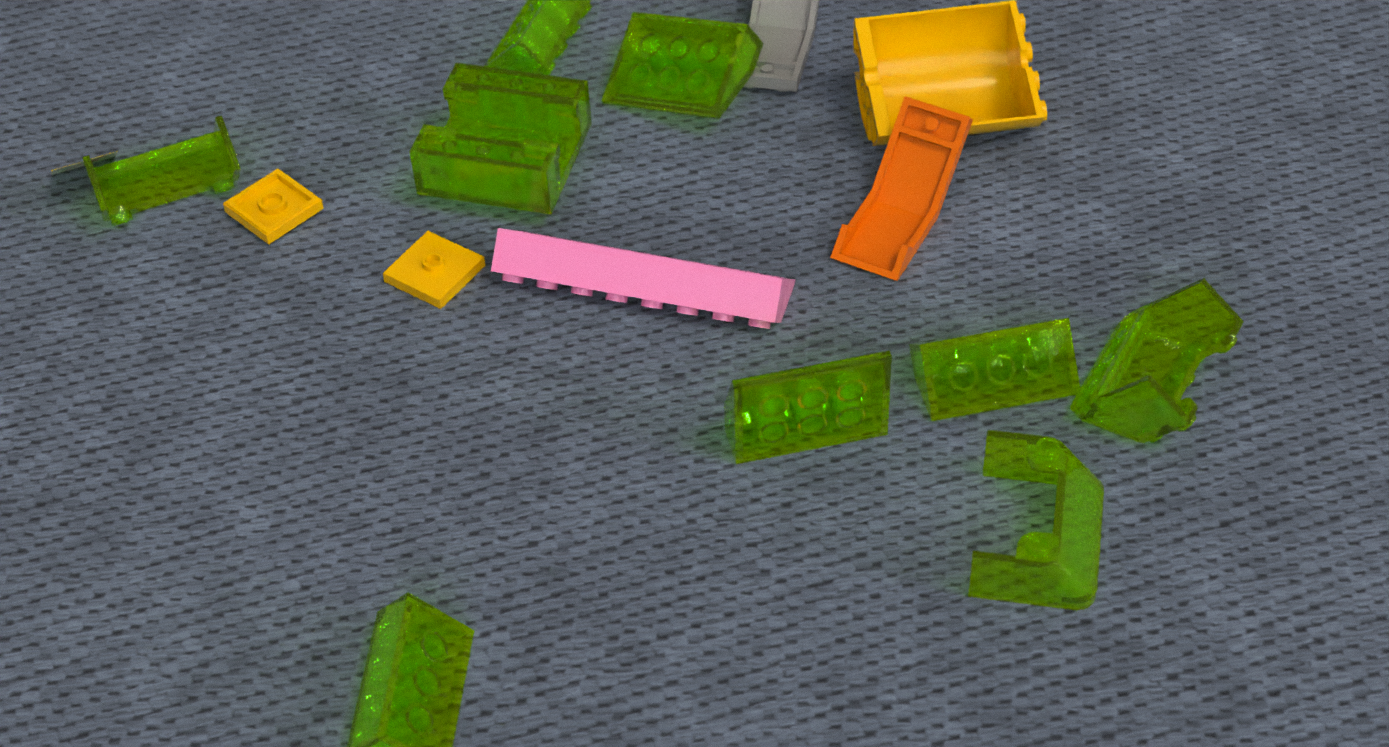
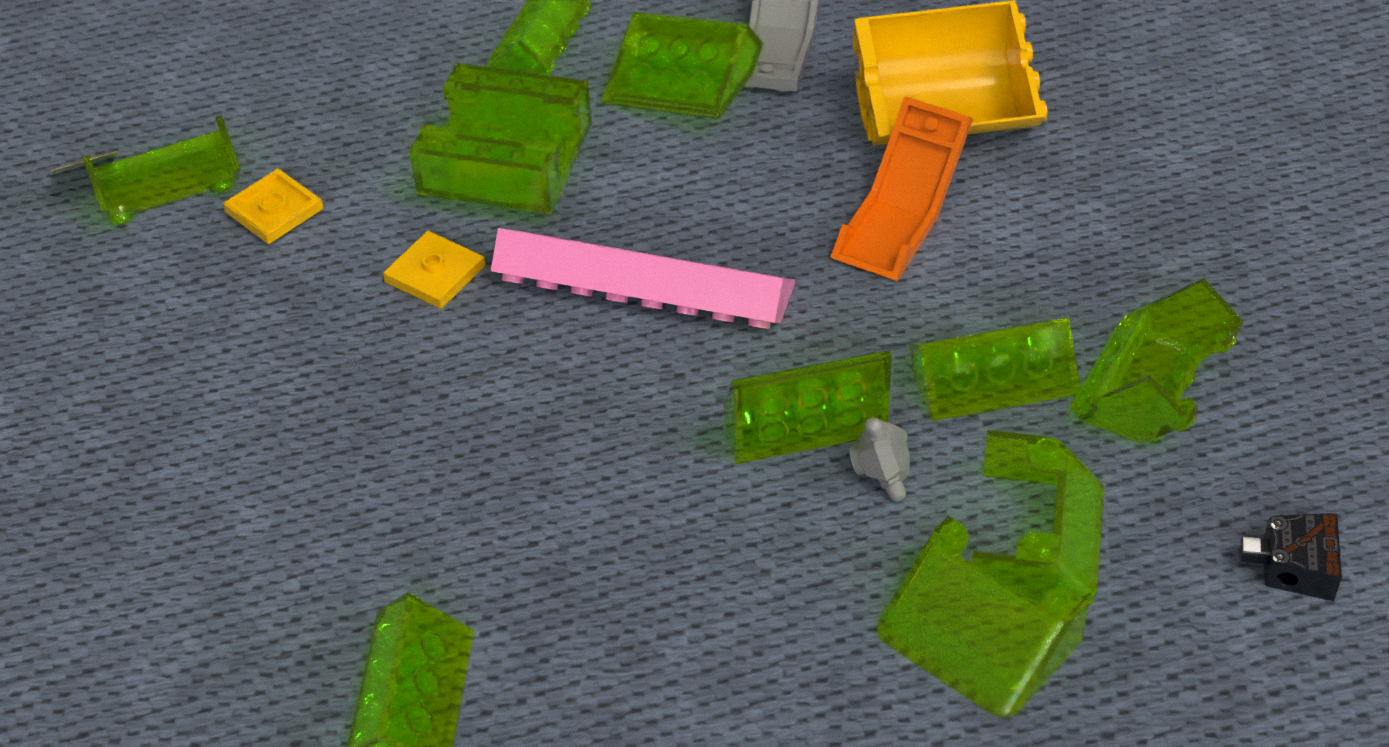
none -> light grey rock [850,417,910,502]
none -> clear neon green windscreen [877,516,1089,717]
none -> torso [1240,513,1342,601]

